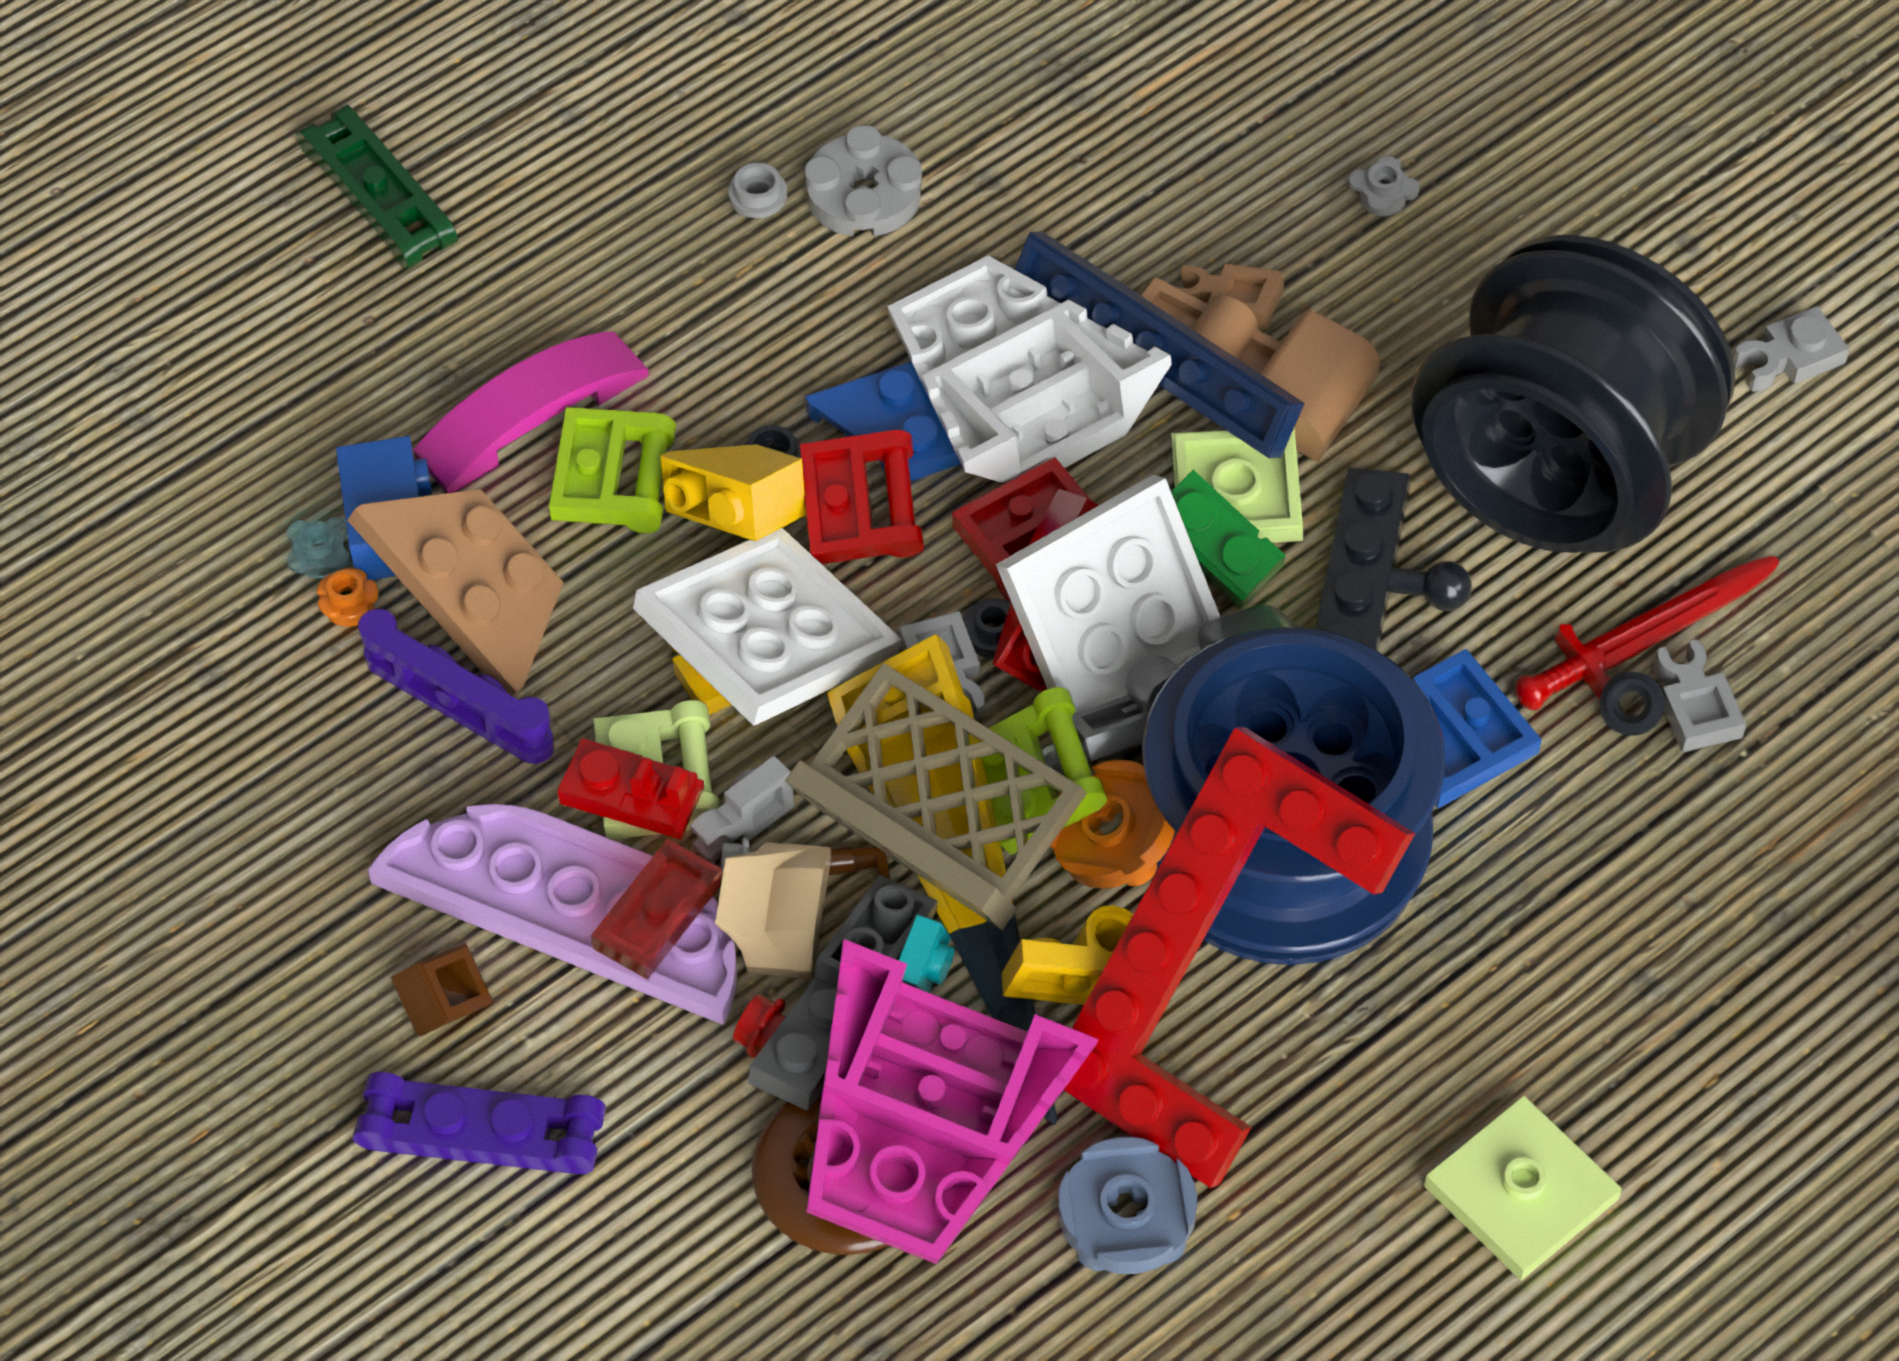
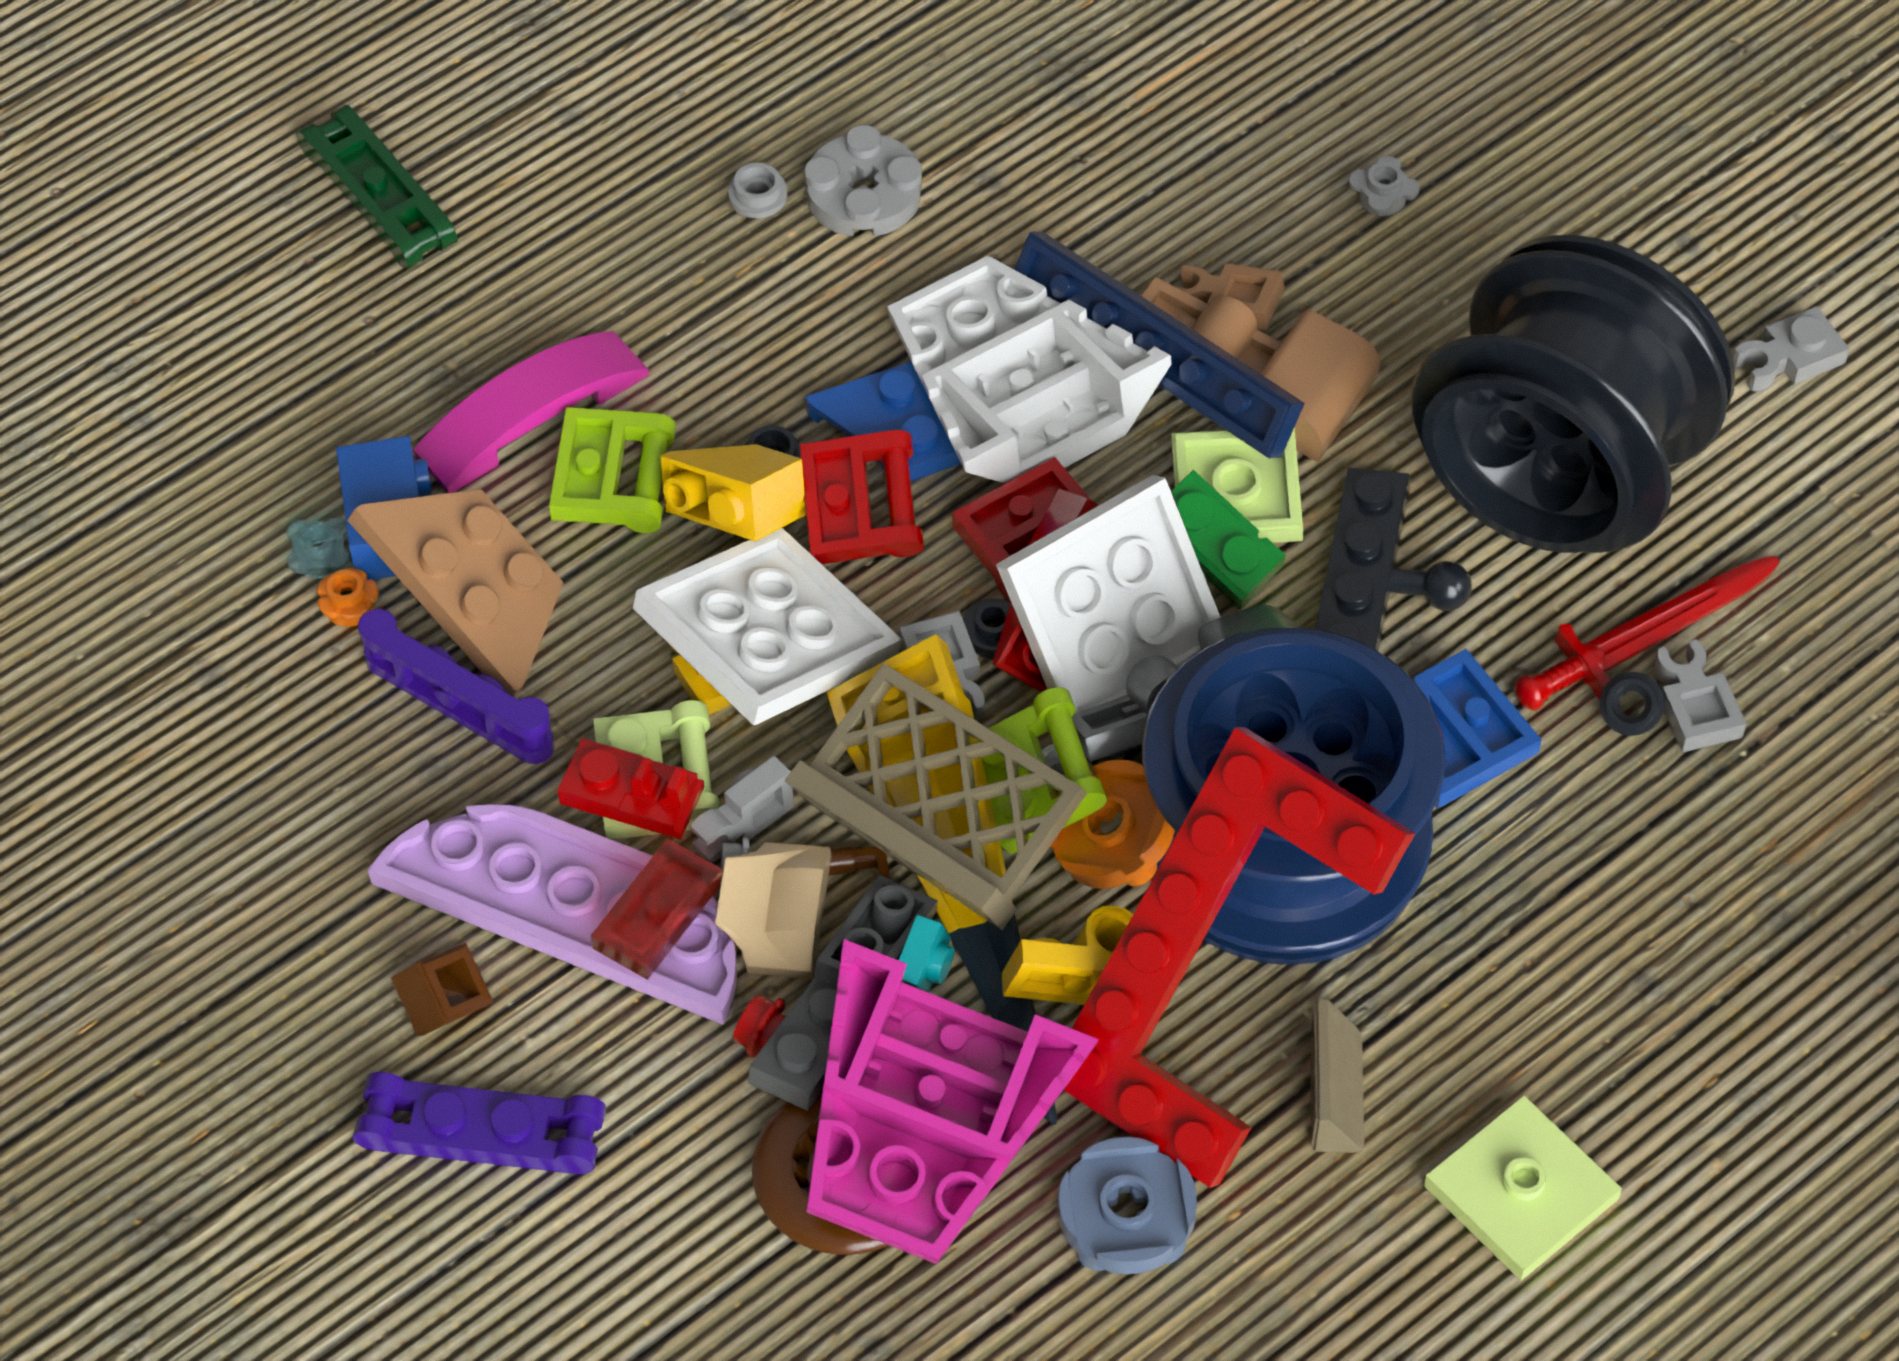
none -> dark tan slope [1310,999,1364,1153]

